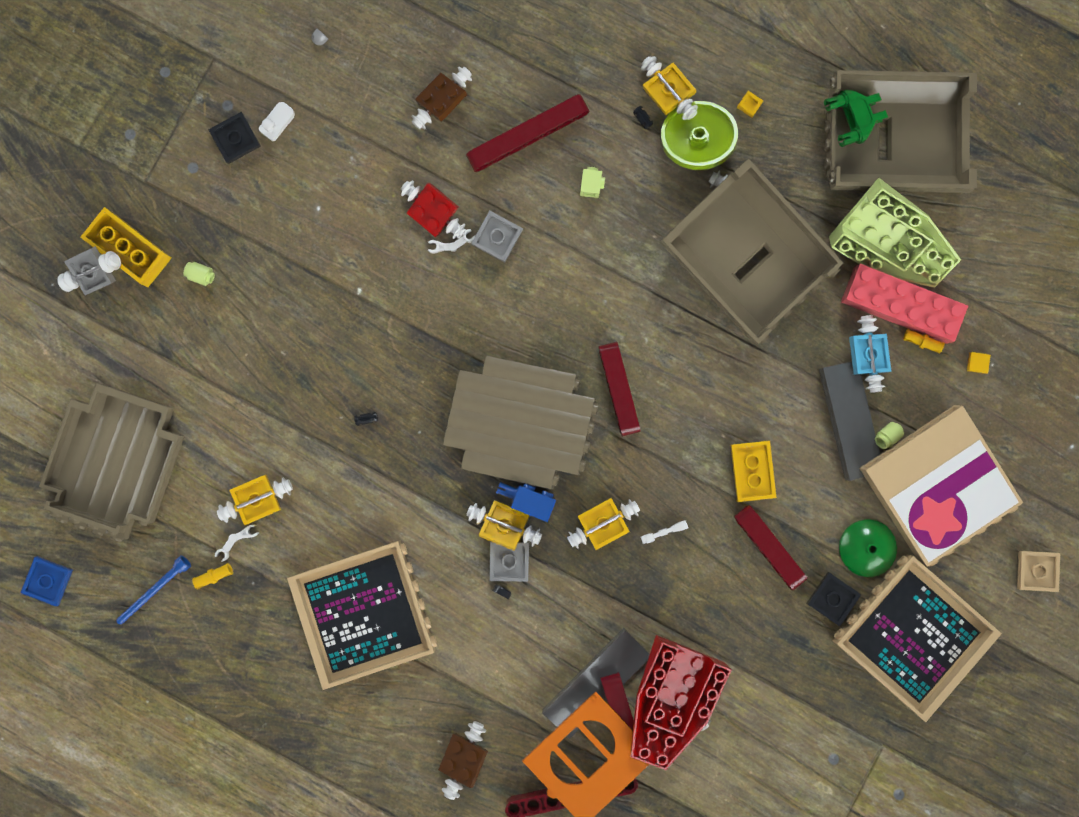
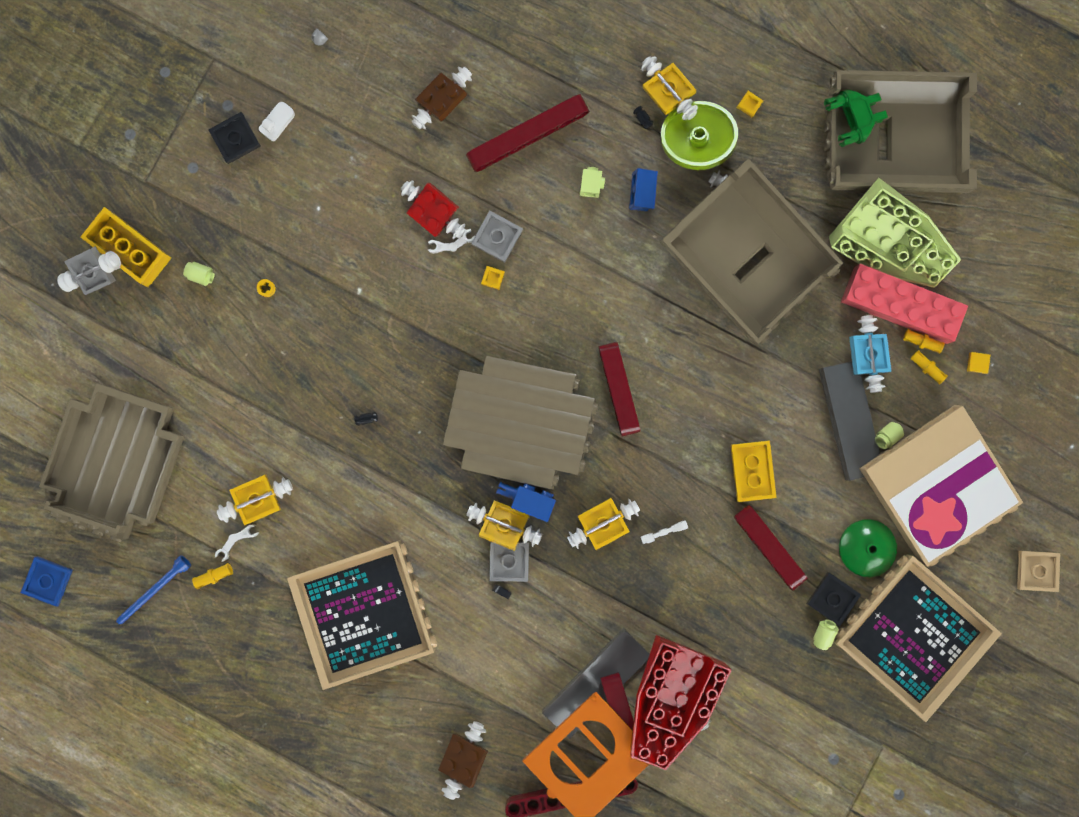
none -> yellow bush [257,279,276,297]
none -> yellow tile [481,266,505,290]
none -> blue hinge [629,168,658,211]
none -> yellowish green brick [813,620,839,650]
none -> yellow pin [910,350,948,385]

